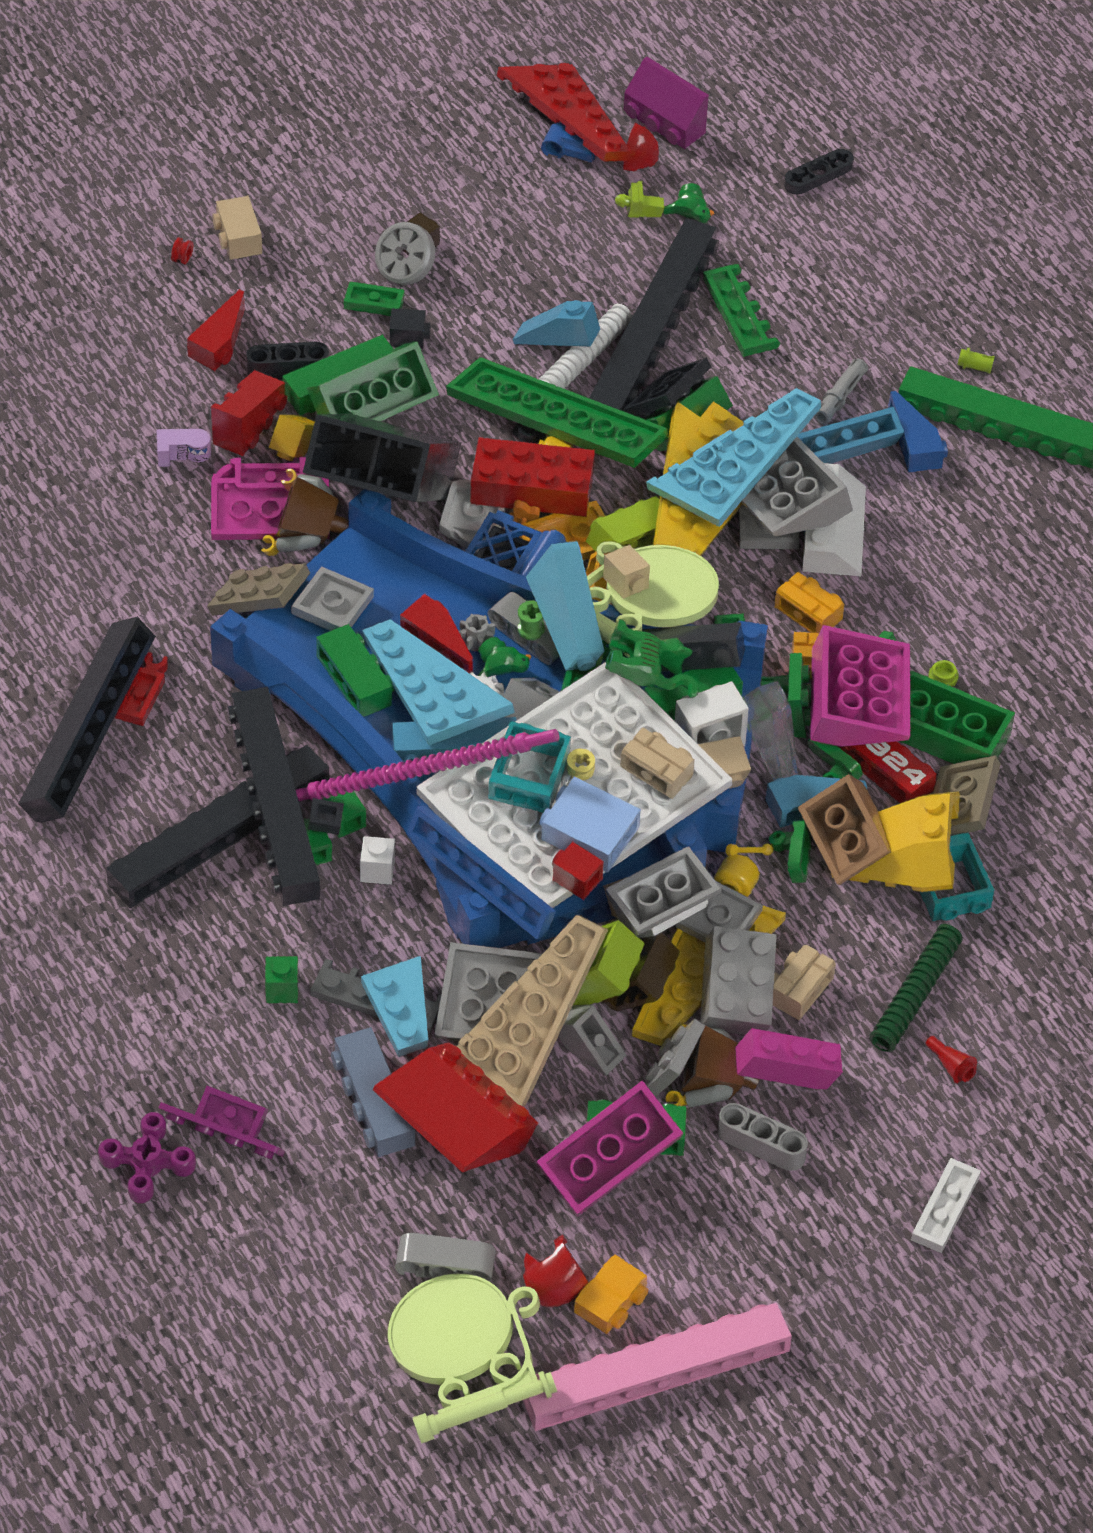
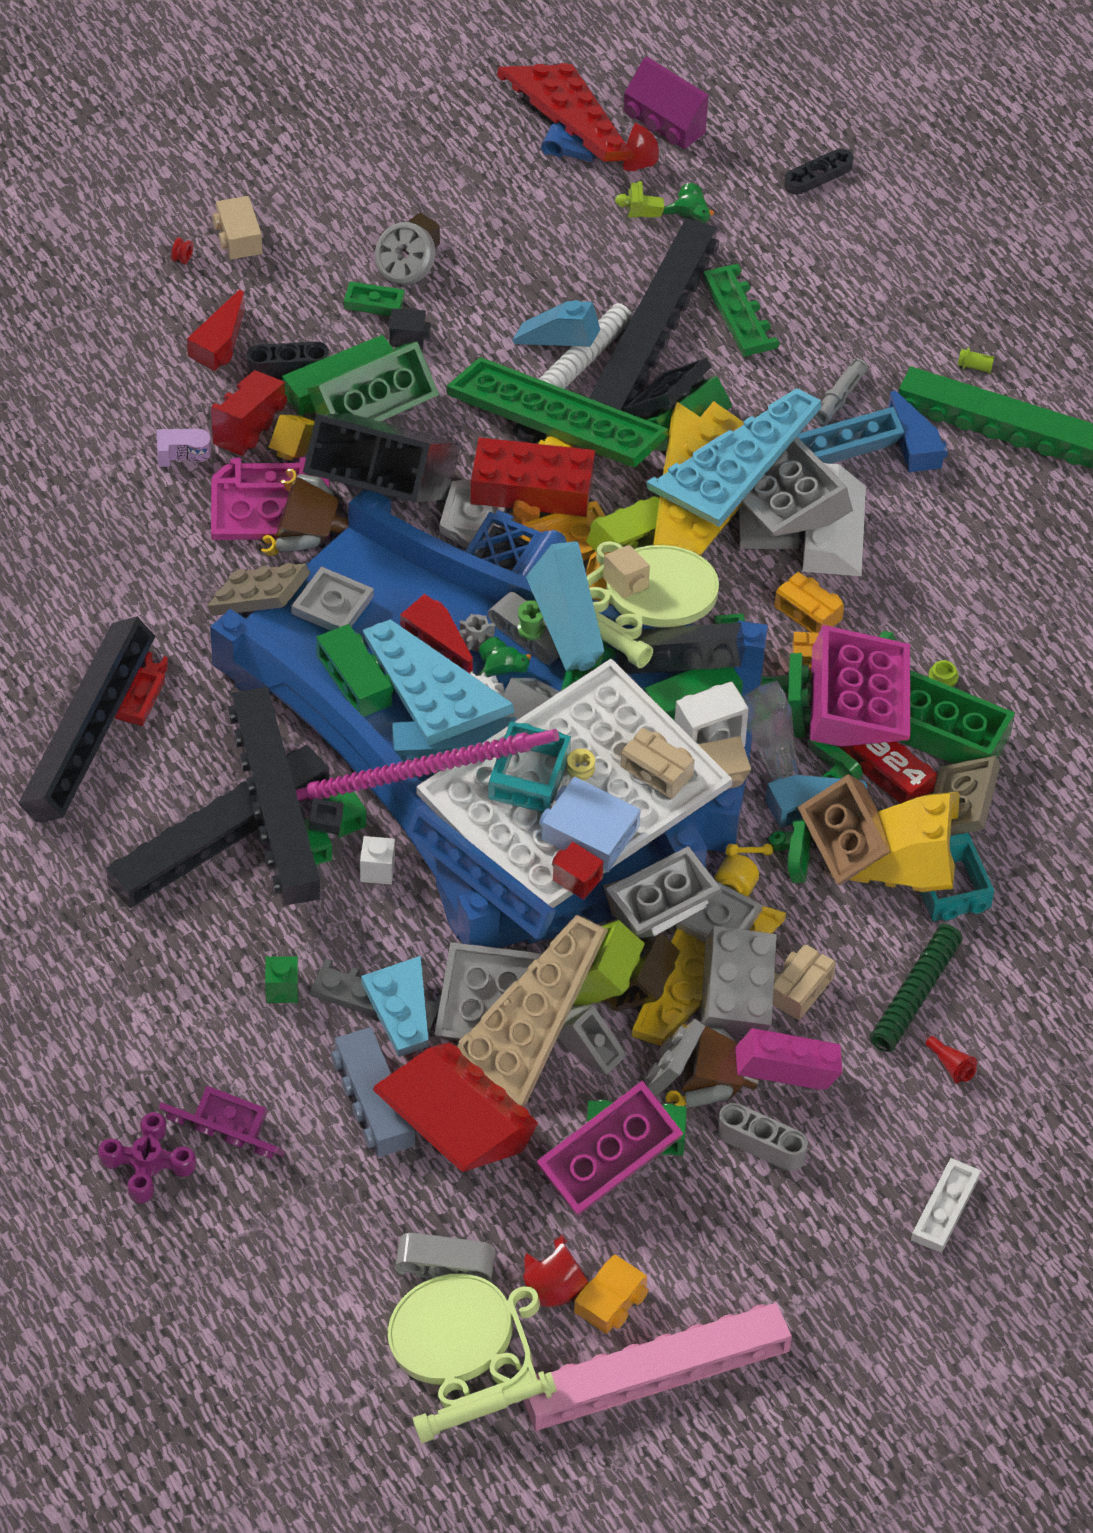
green animal [605,619,699,699] -> none

